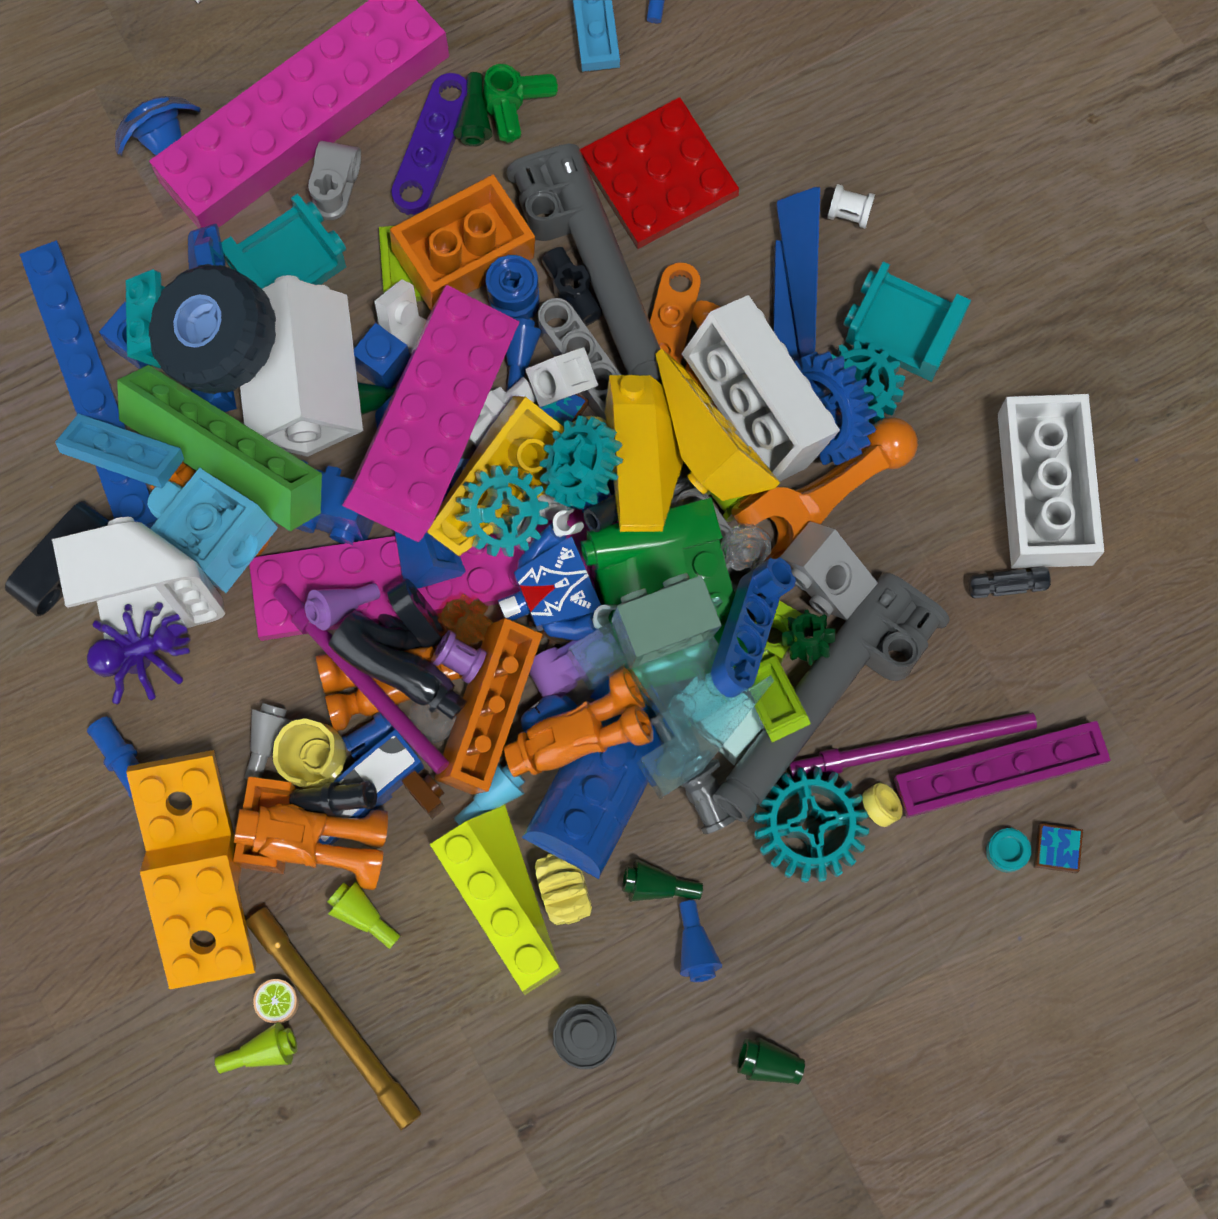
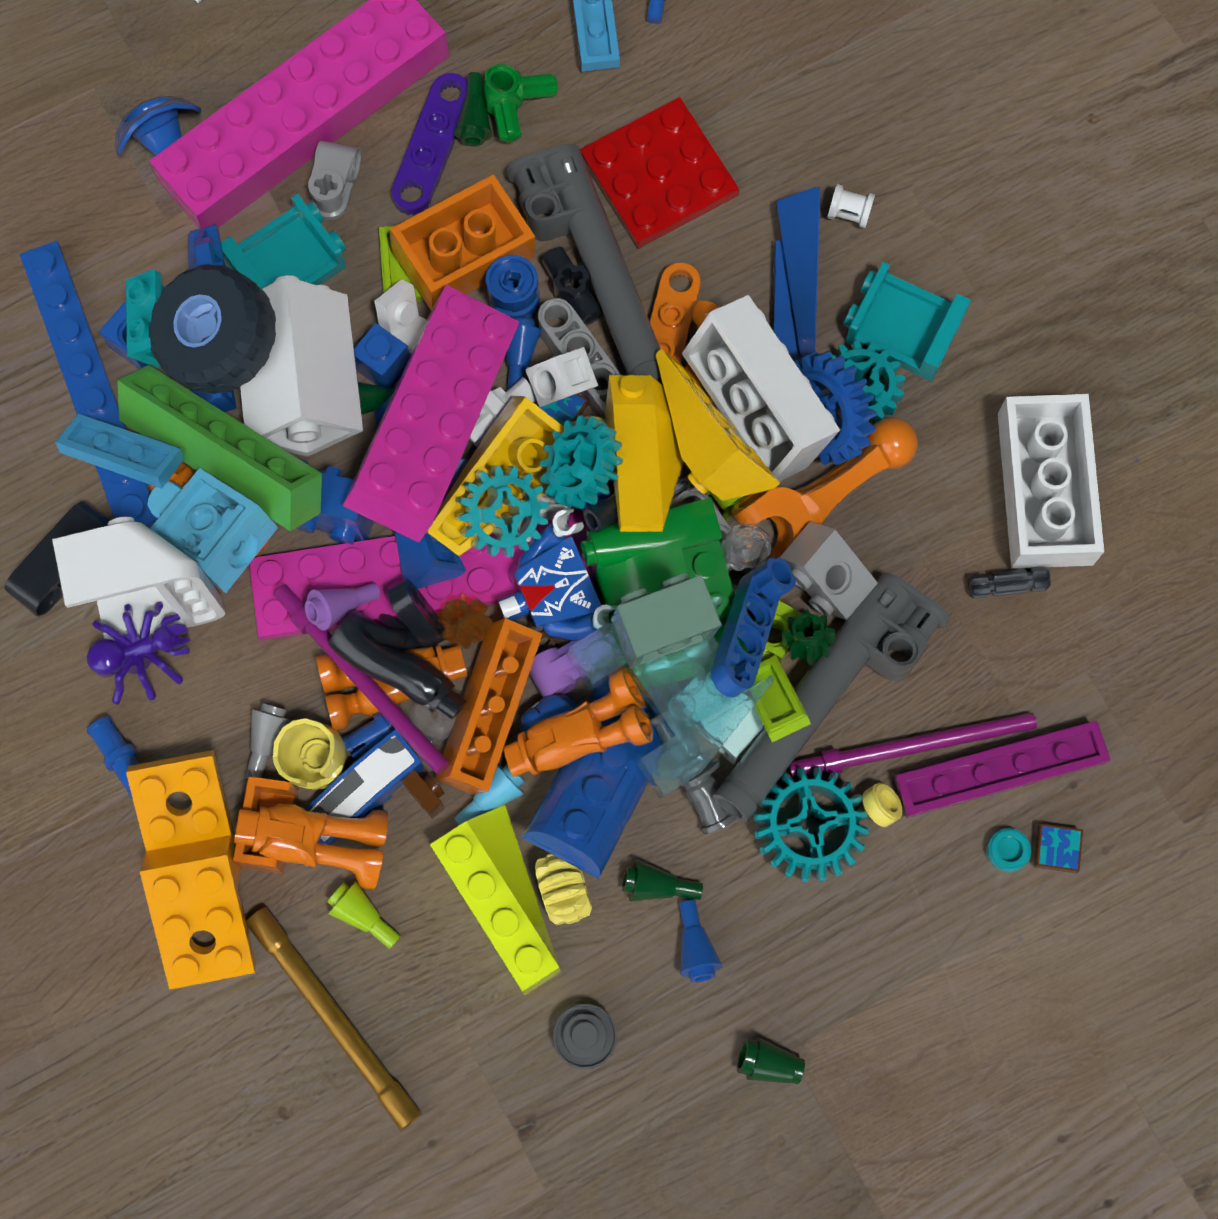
lime cone [215,1022,297,1074] -> none
tile [253,979,299,1024] -> none
black pin [289,781,377,816] -> none
medium lavender bush [431,630,487,684] -> none

